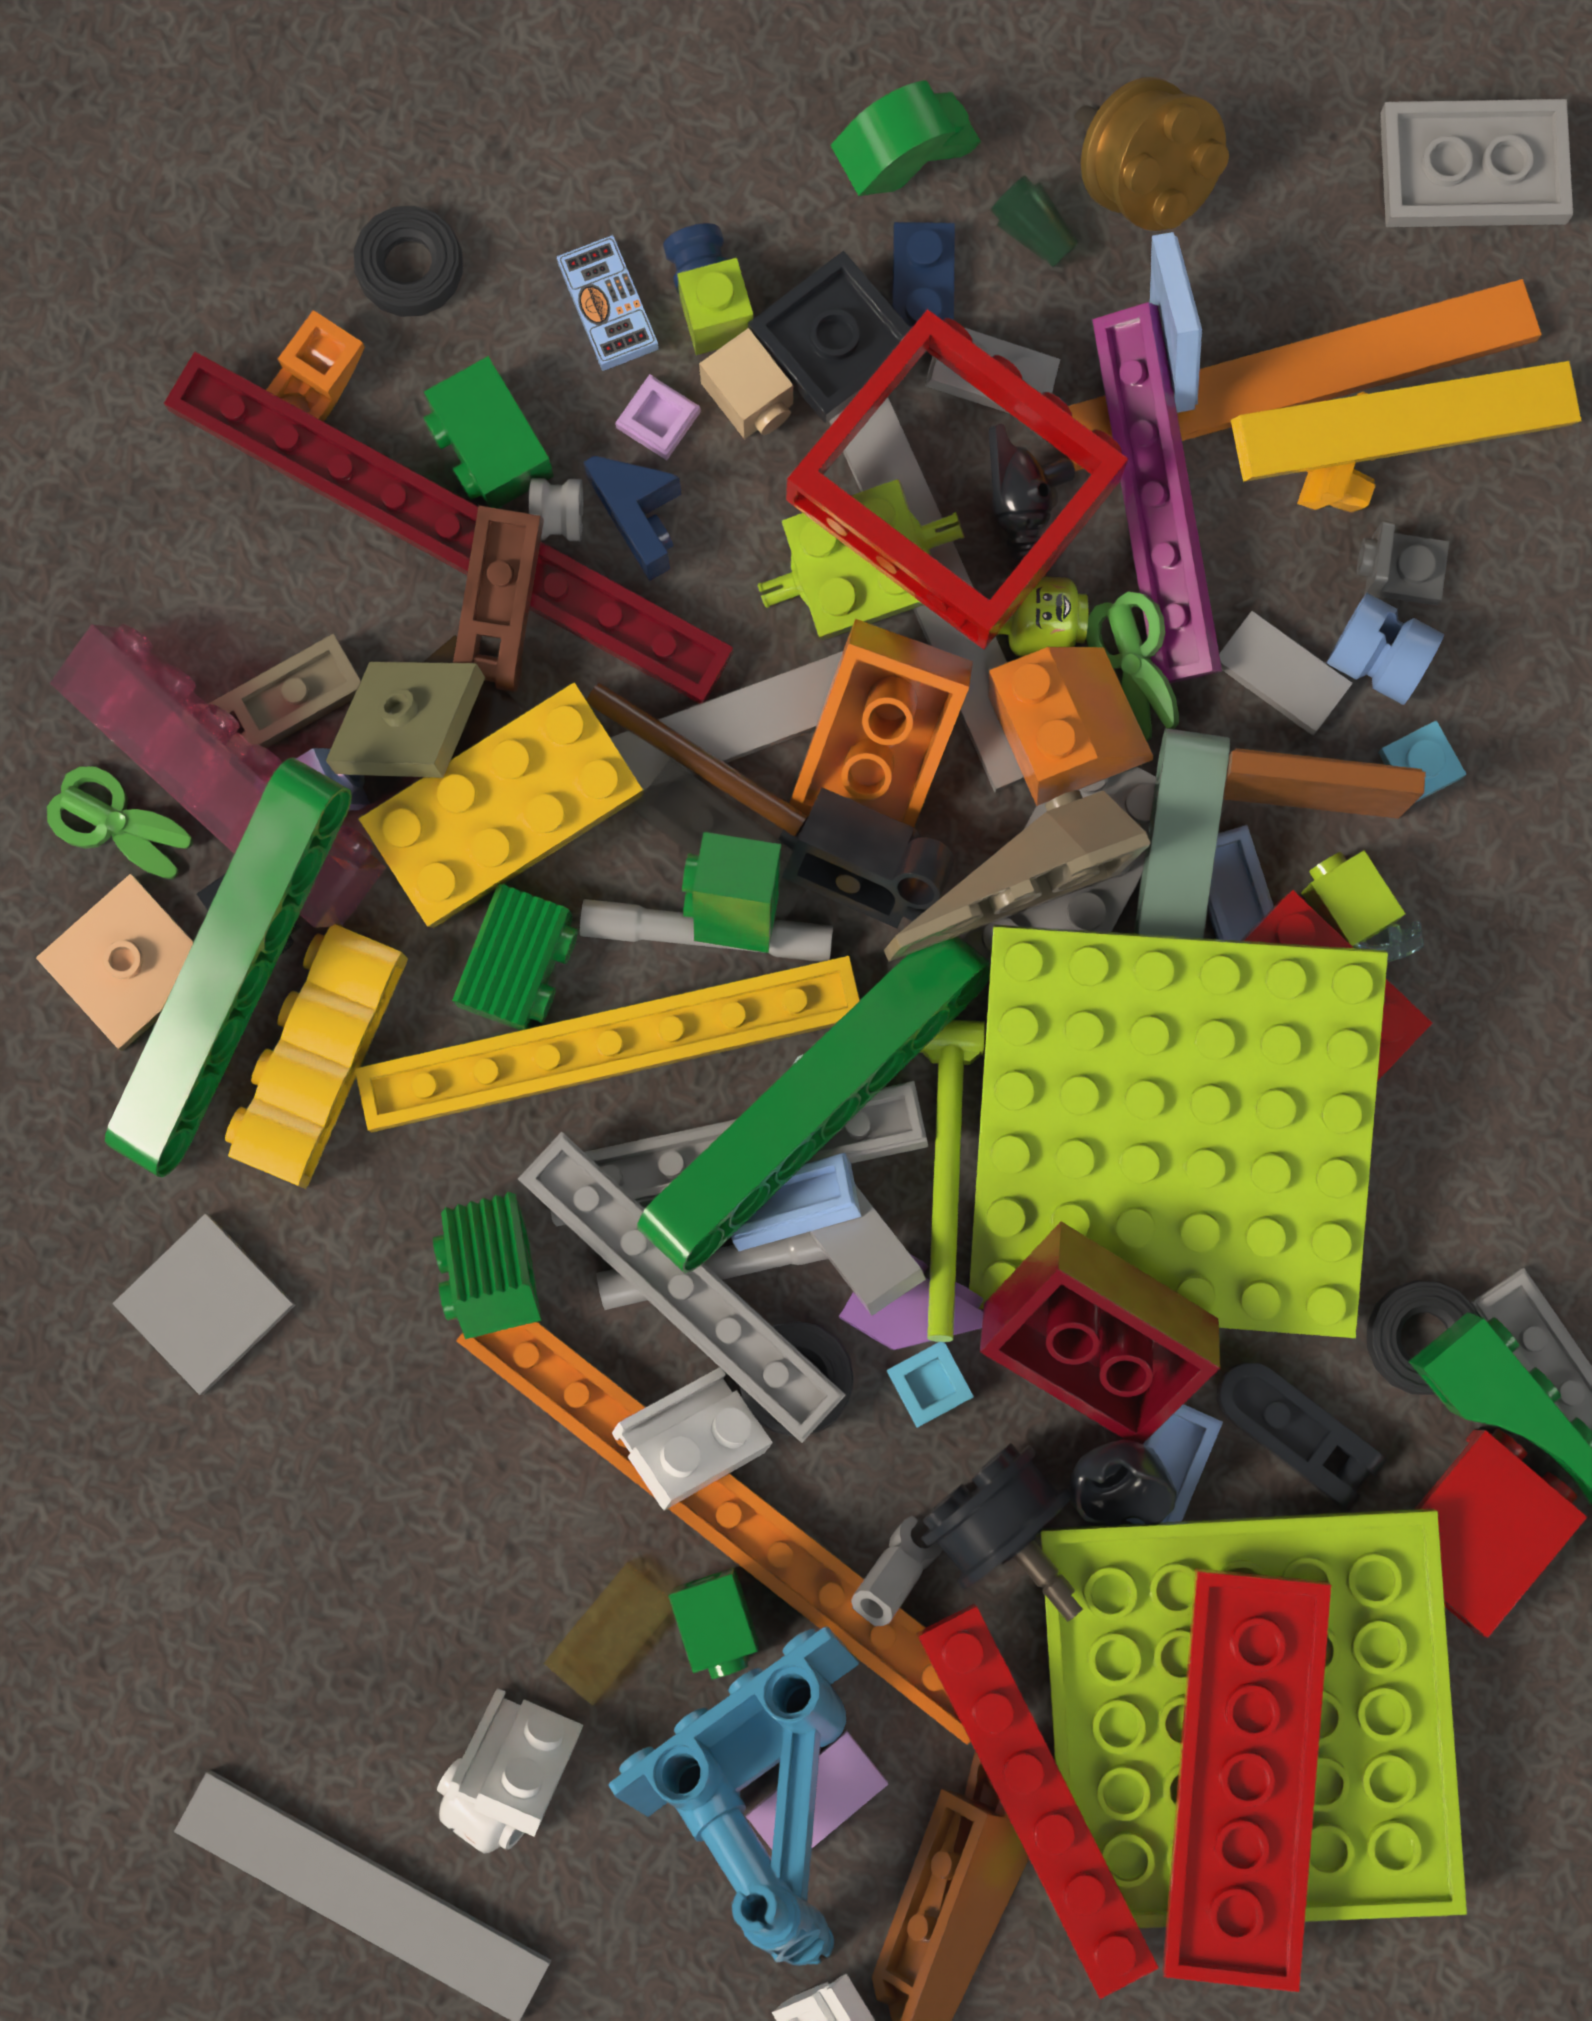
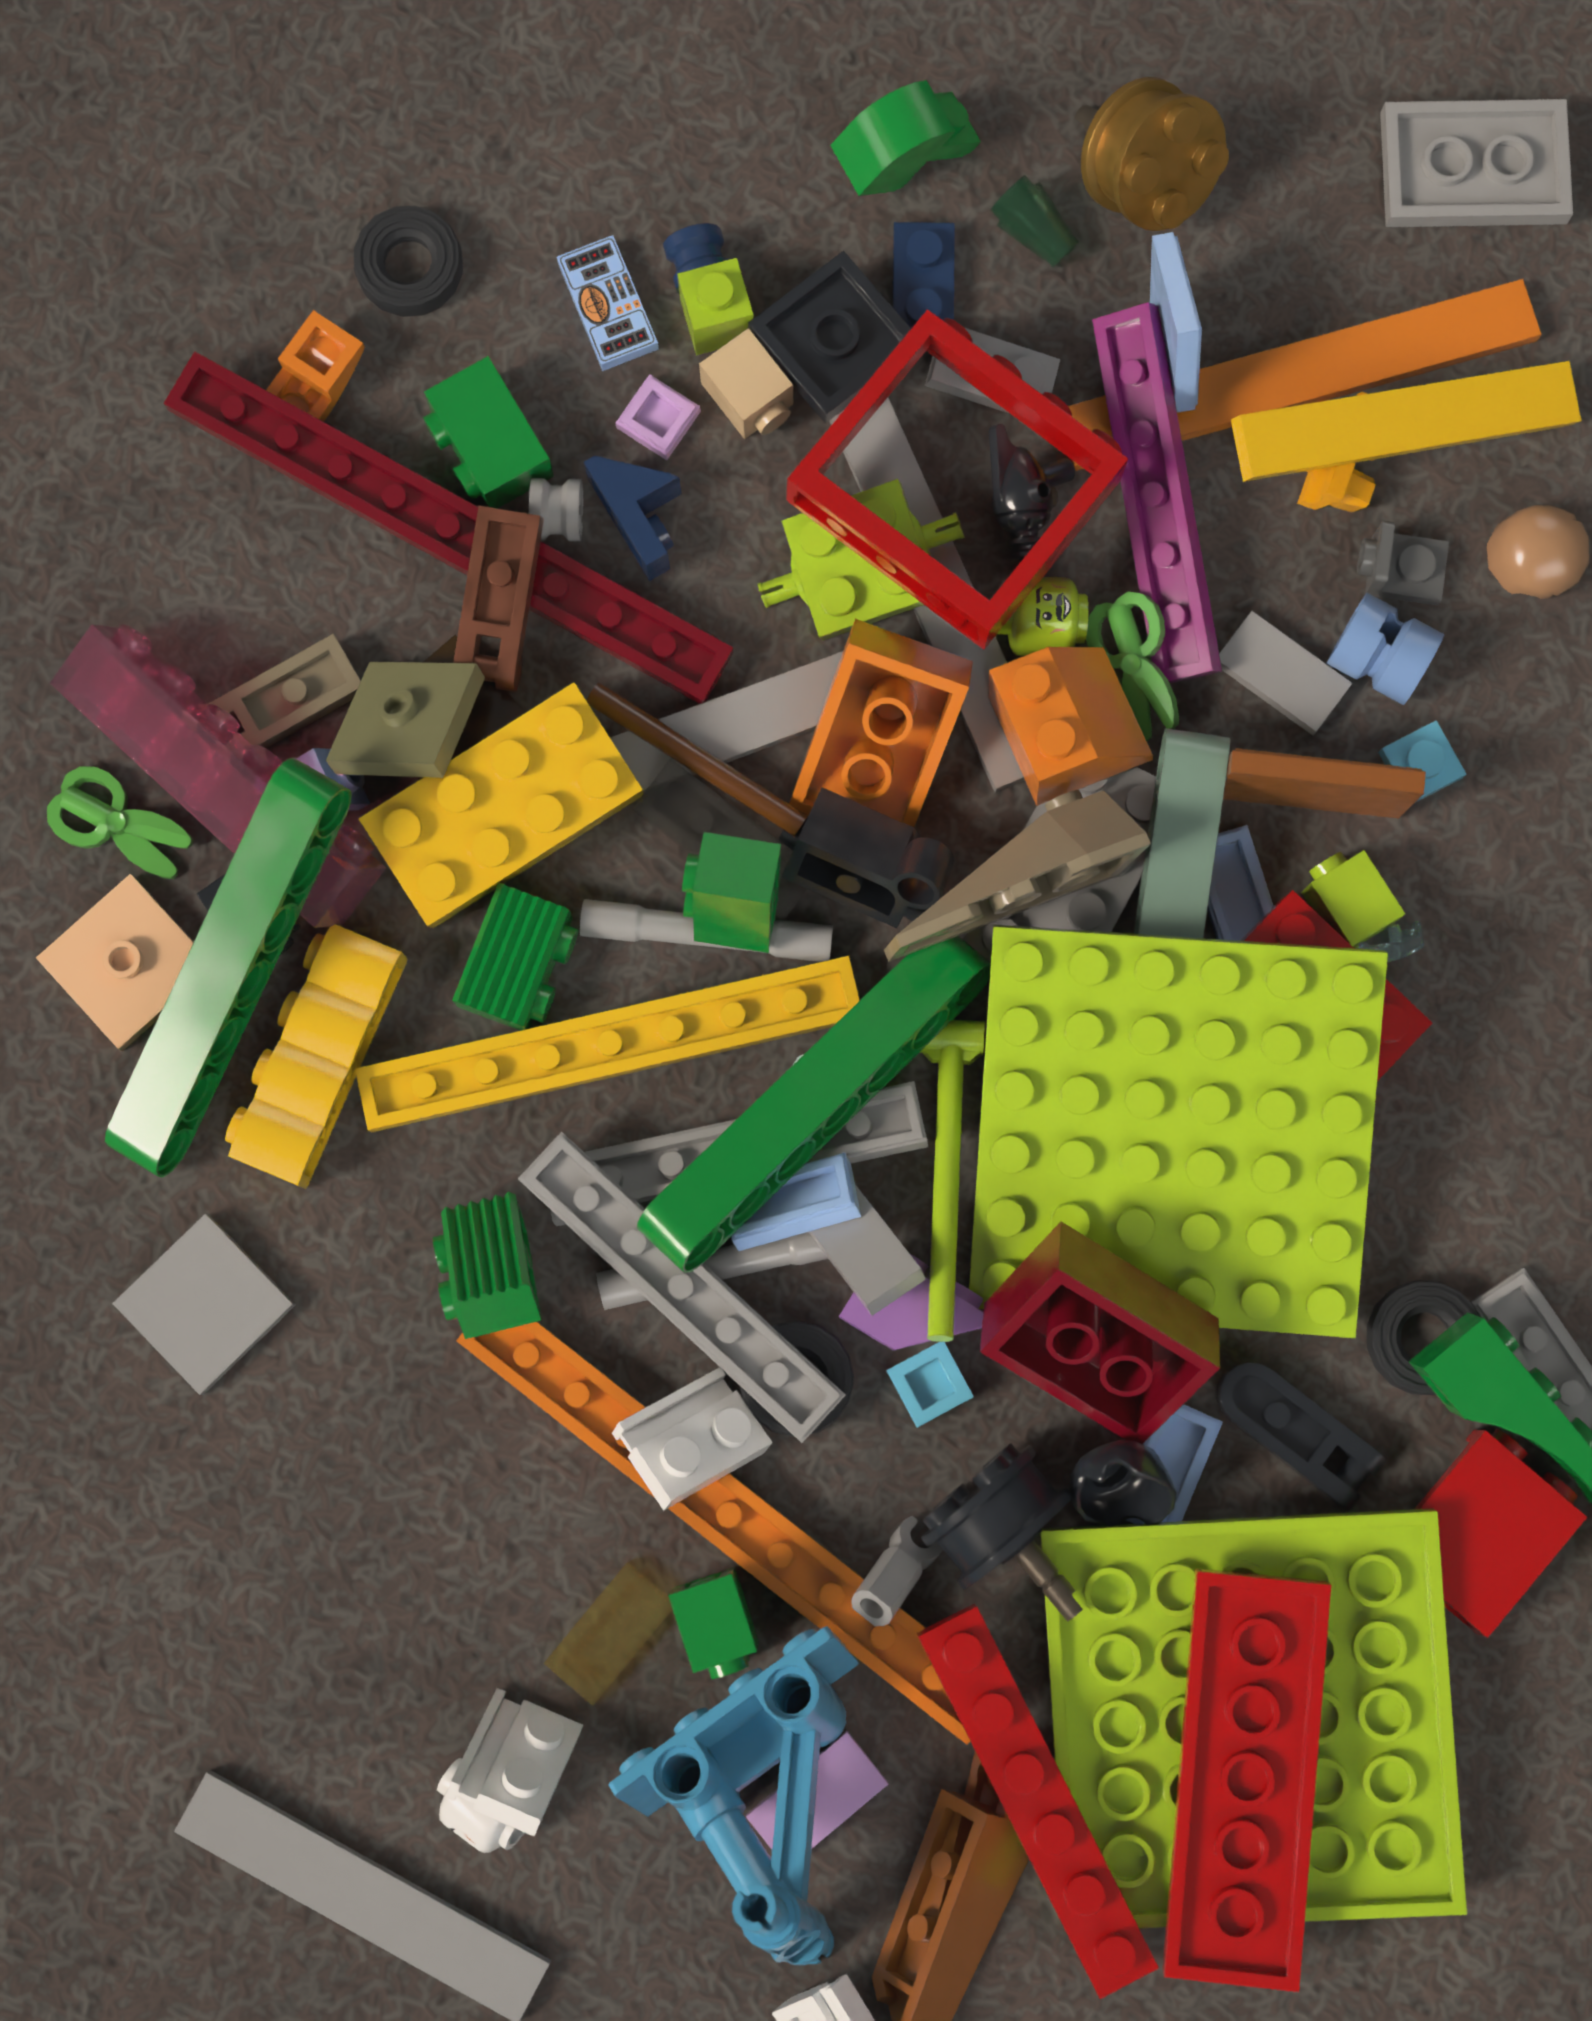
none -> medium nougat hair [1487,505,1590,599]

